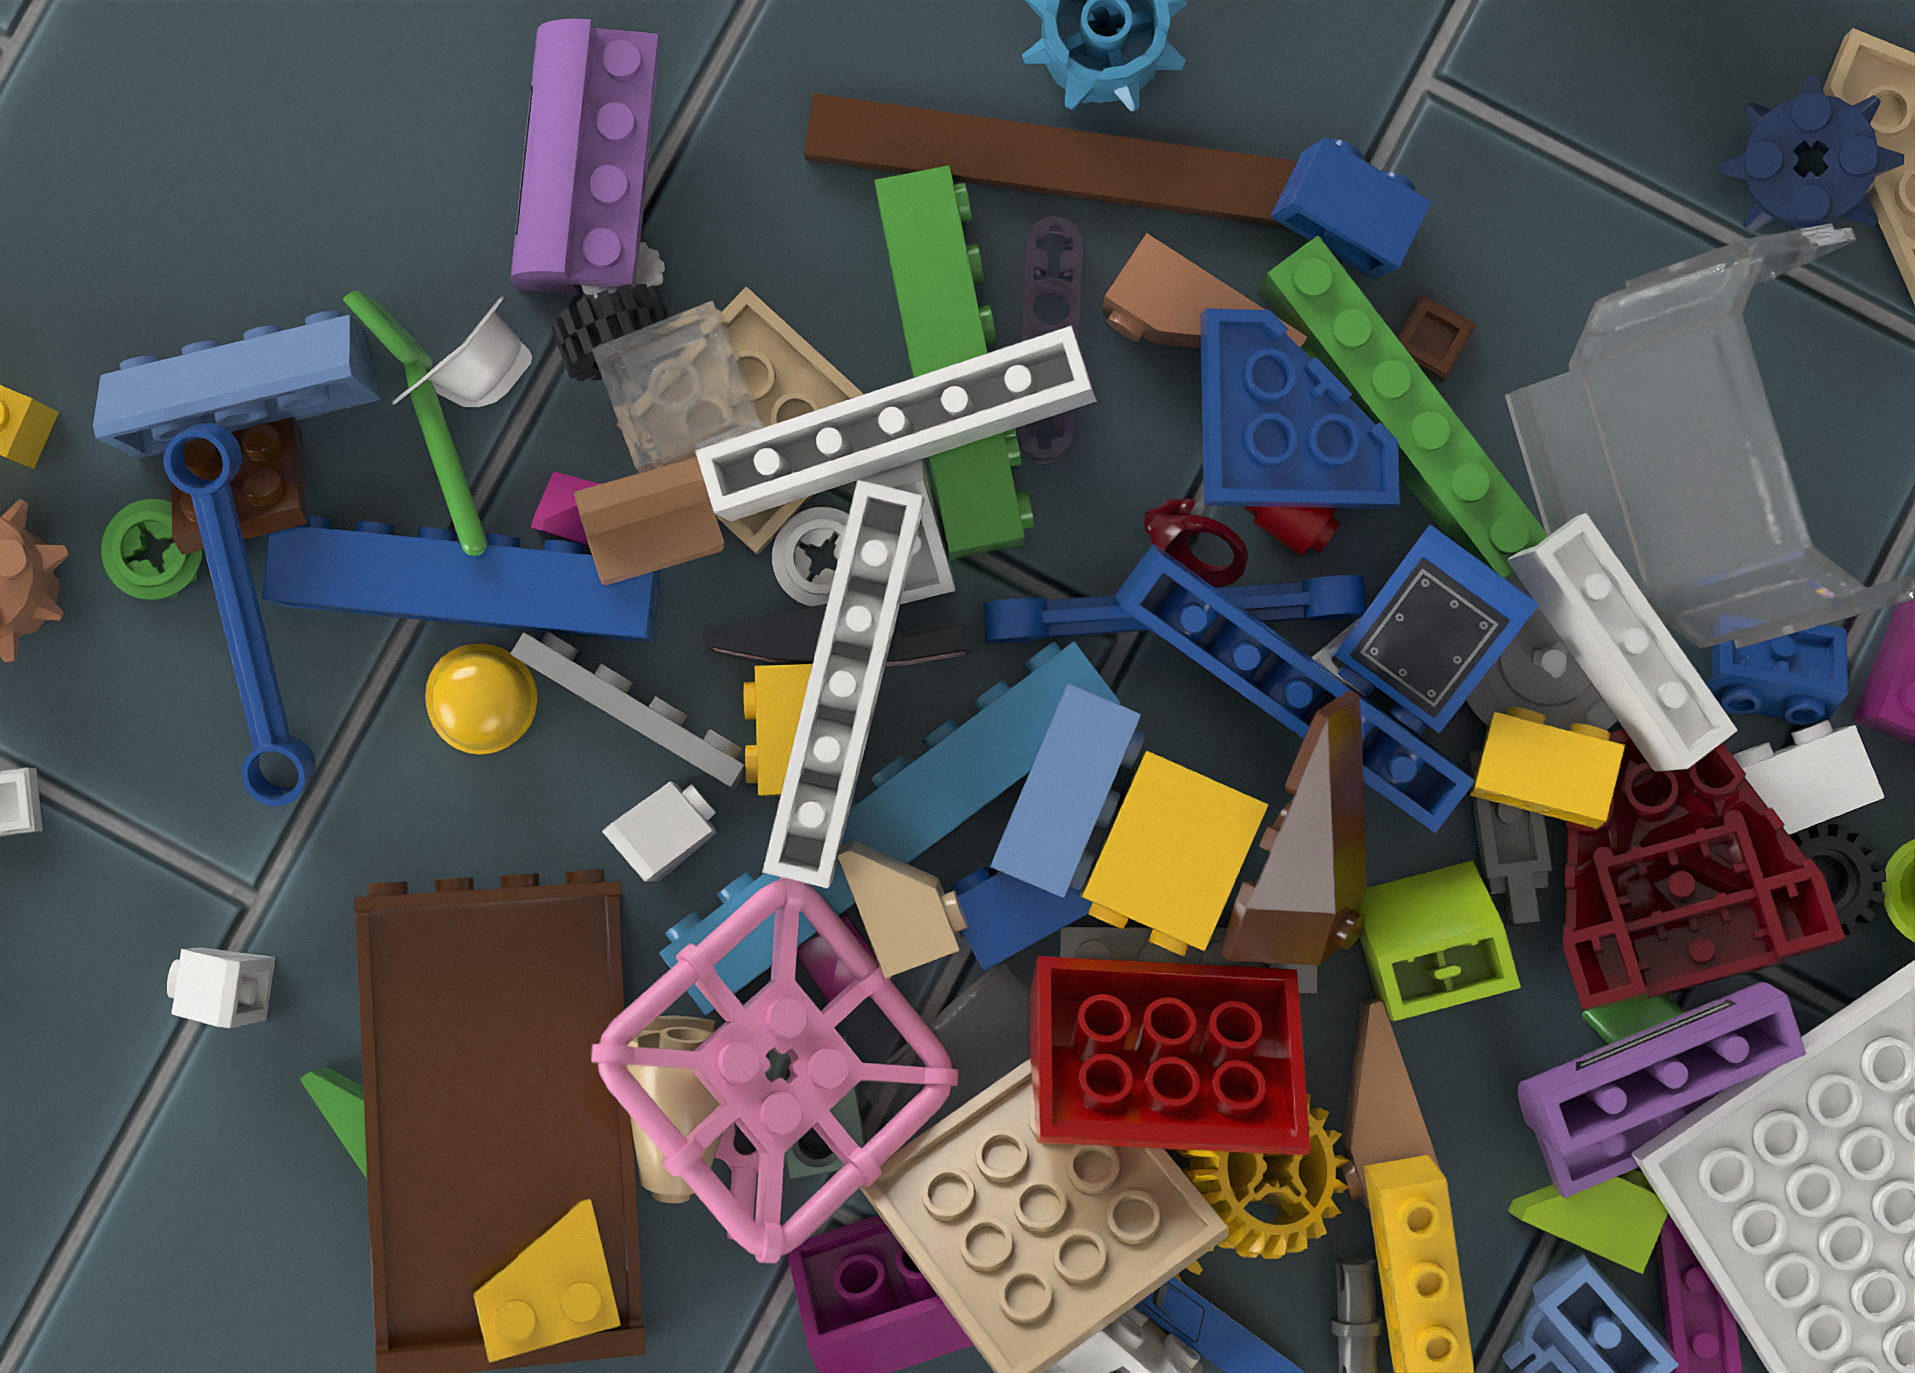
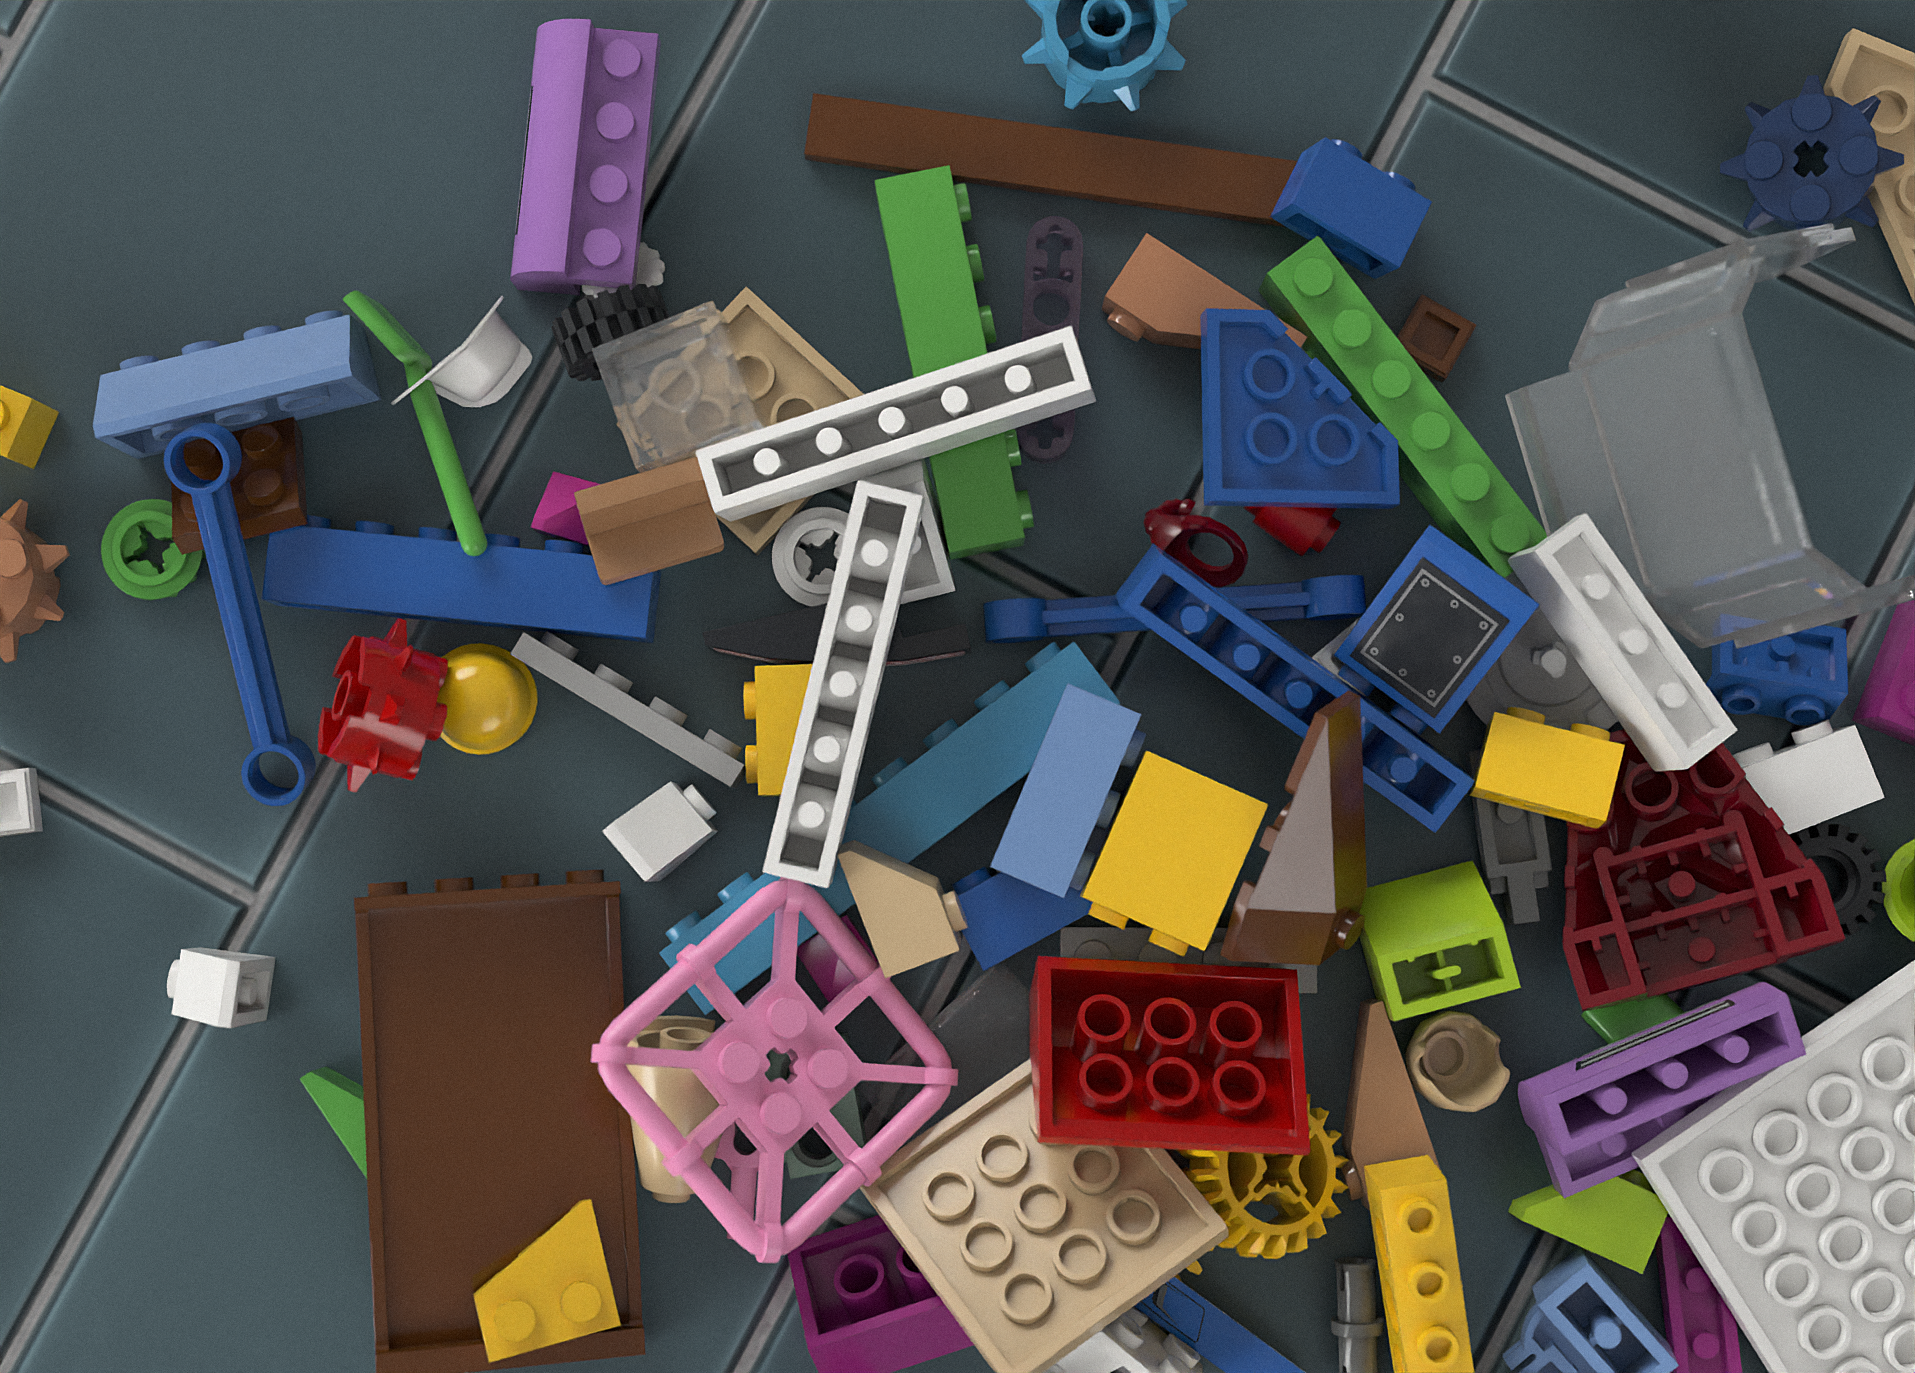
none -> red brick [318,618,448,793]
none -> tan hair [1406,1011,1510,1112]

